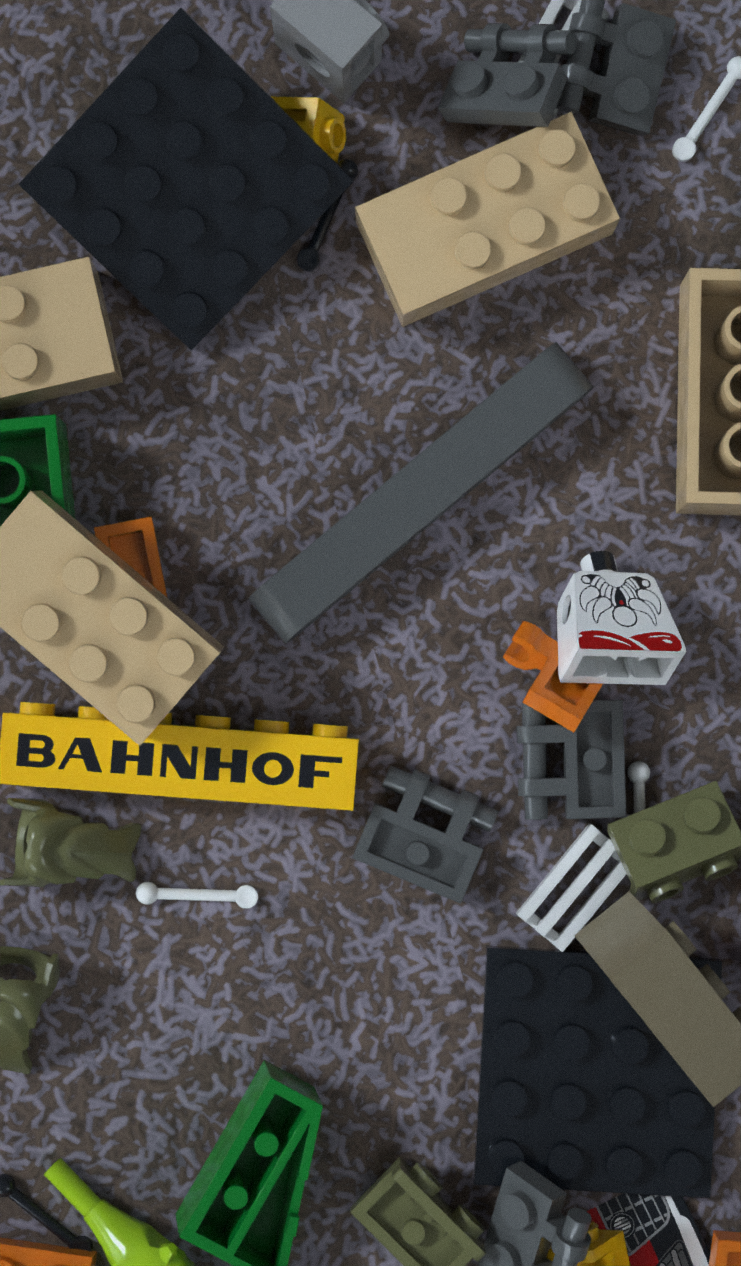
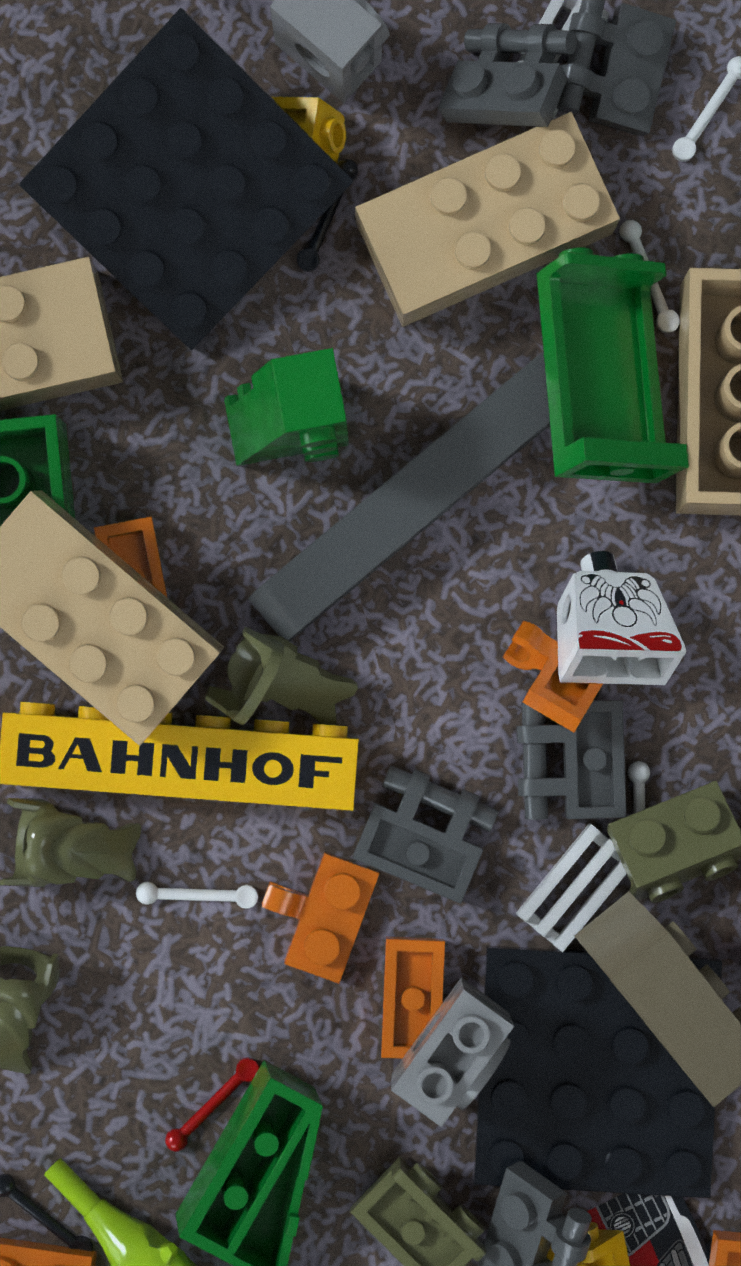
none -> red hinge [165,1057,259,1152]
none -> olive hair [205,627,358,725]
none -> green wedge [224,348,349,466]
none -> orange plate [262,851,380,984]
none -> orange plate [381,936,445,1059]
none -> light grey brick [391,977,514,1127]
none -> green panel [536,247,689,483]
none -> white hinge [619,220,680,334]

